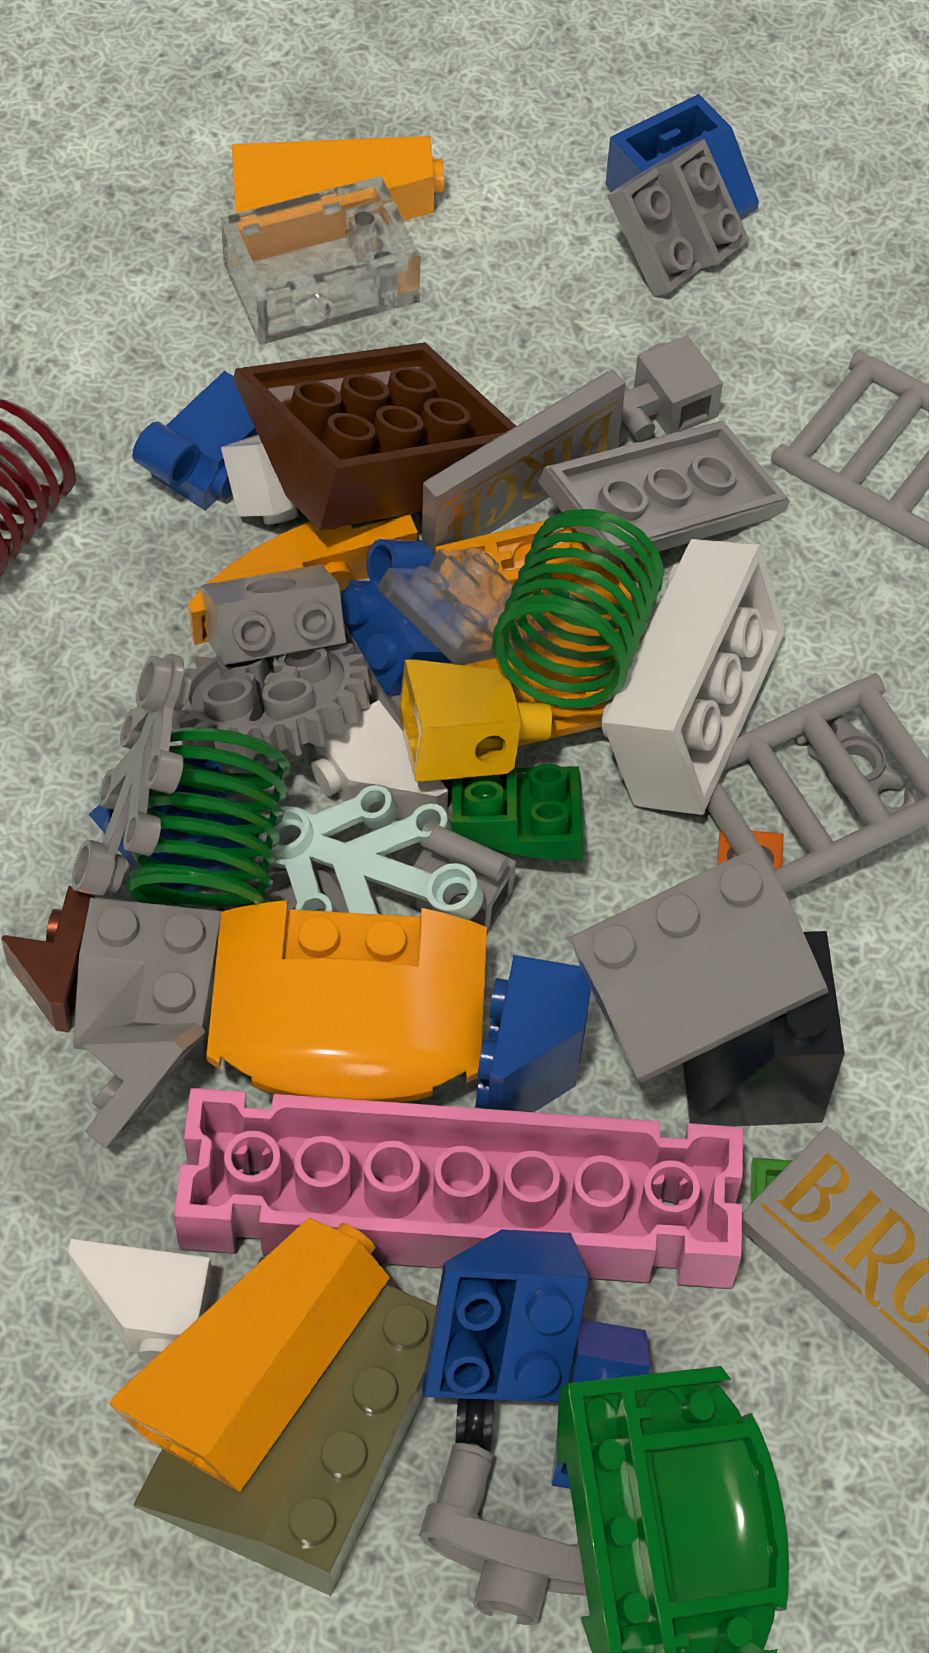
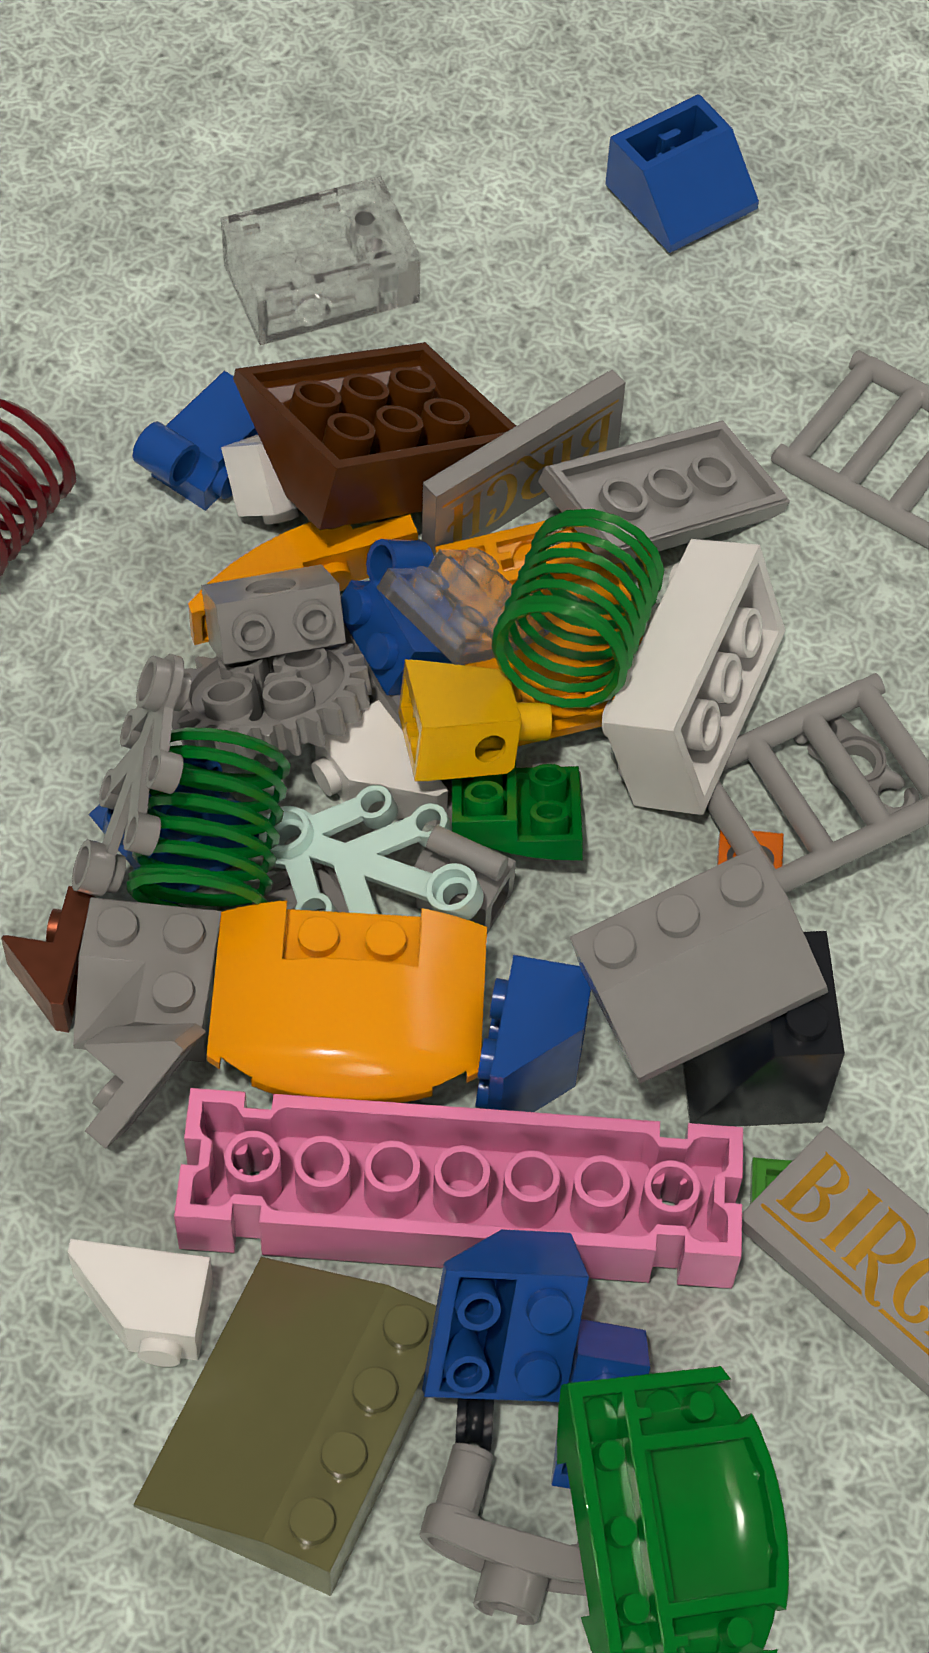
light orange slope [109,1217,390,1492] -> none
light orange slope [232,136,444,262] -> none
light grey slope [607,139,749,297] -> none
light grey brick [622,335,723,441] -> none

